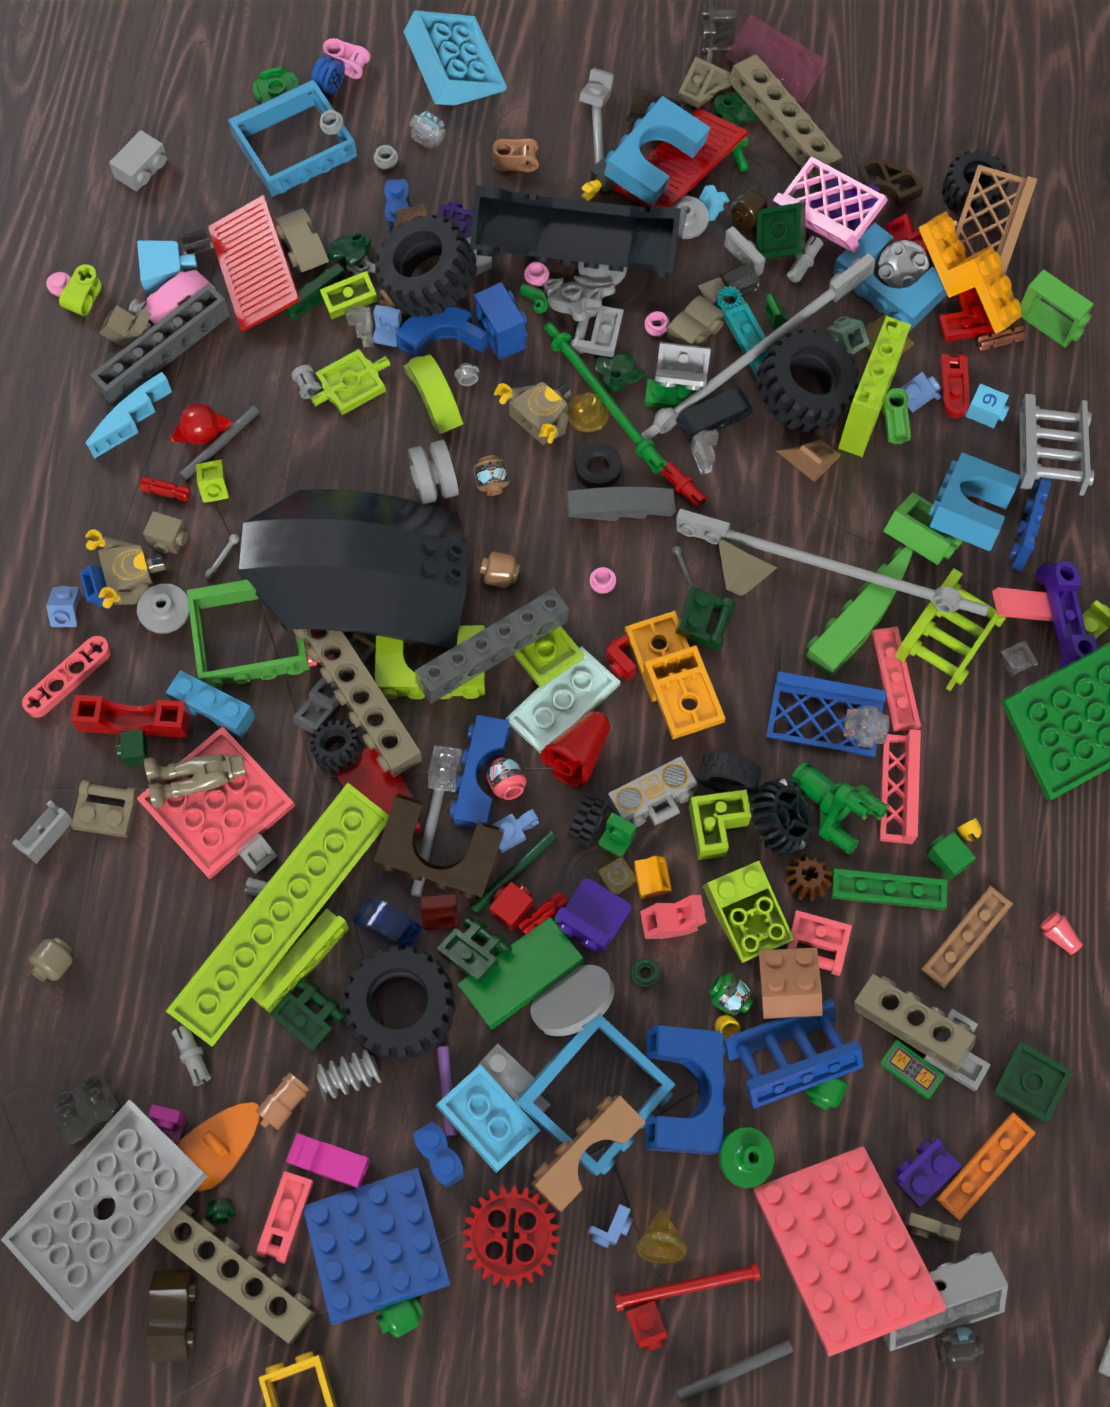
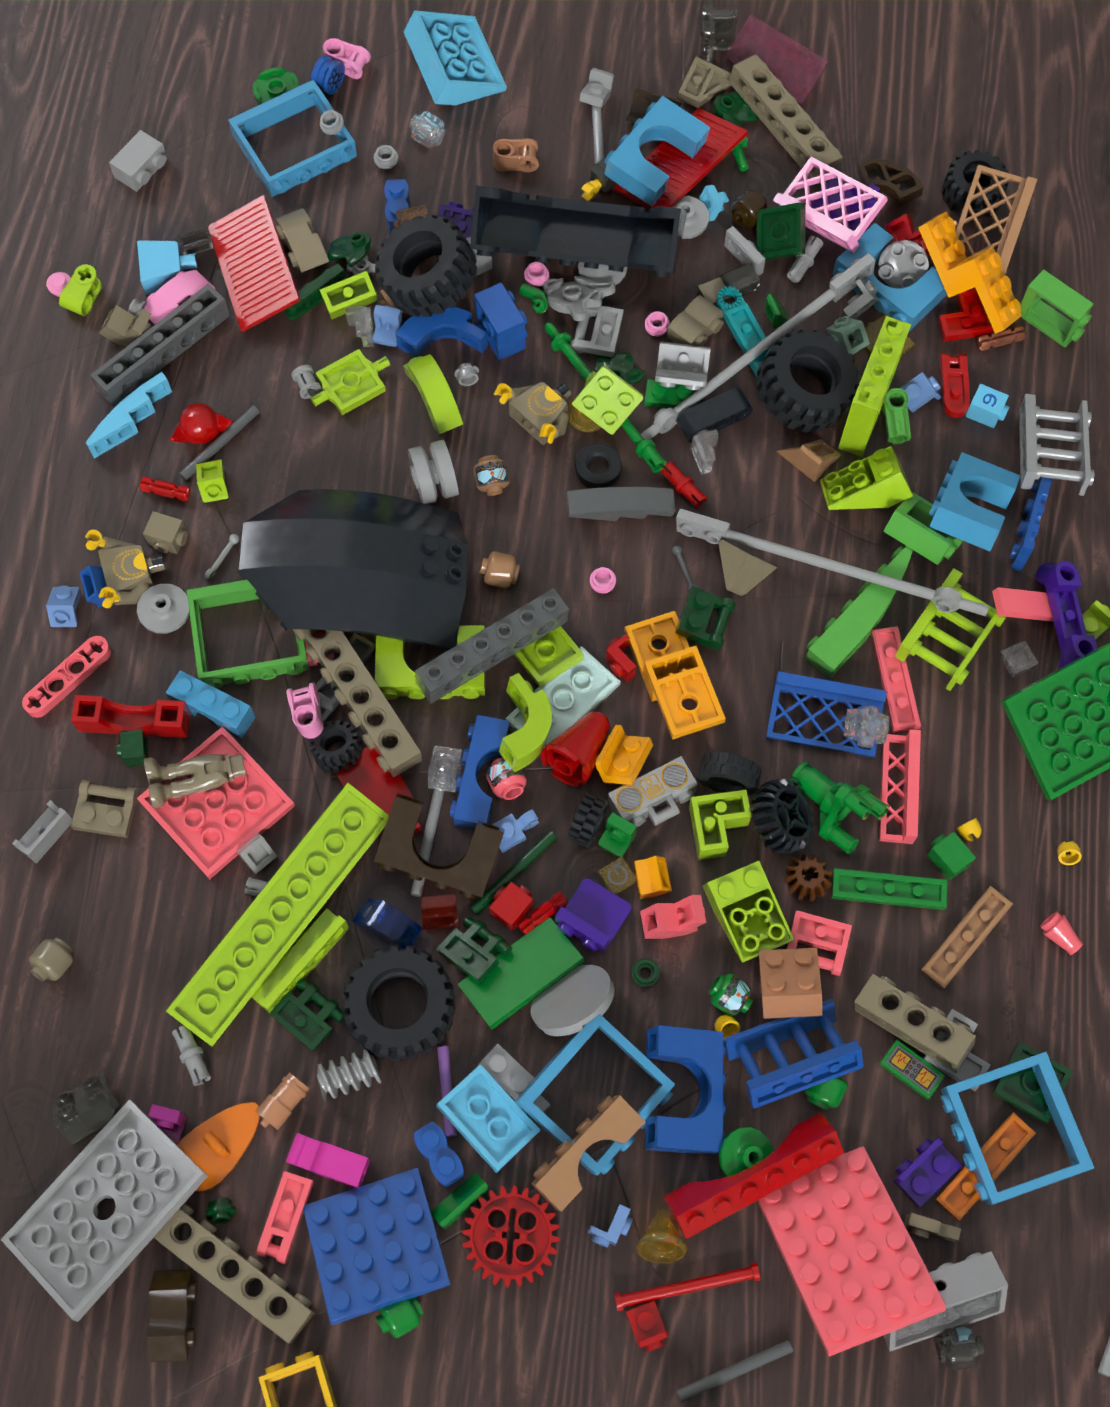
none -> bright pink piece [286,682,323,739]
none -> green slope [431,1173,489,1229]
none -> lime arch [499,673,552,772]
none -> lime bracket [572,365,643,434]
none -> light orange bracket [595,725,653,785]
none -> red arch [664,1112,844,1239]
none -> lime slope [820,446,913,510]
none -> light grey bracket [843,278,879,319]
none -> dark azure window [940,1052,1094,1205]
none -> yellow hinge [1057,841,1082,865]

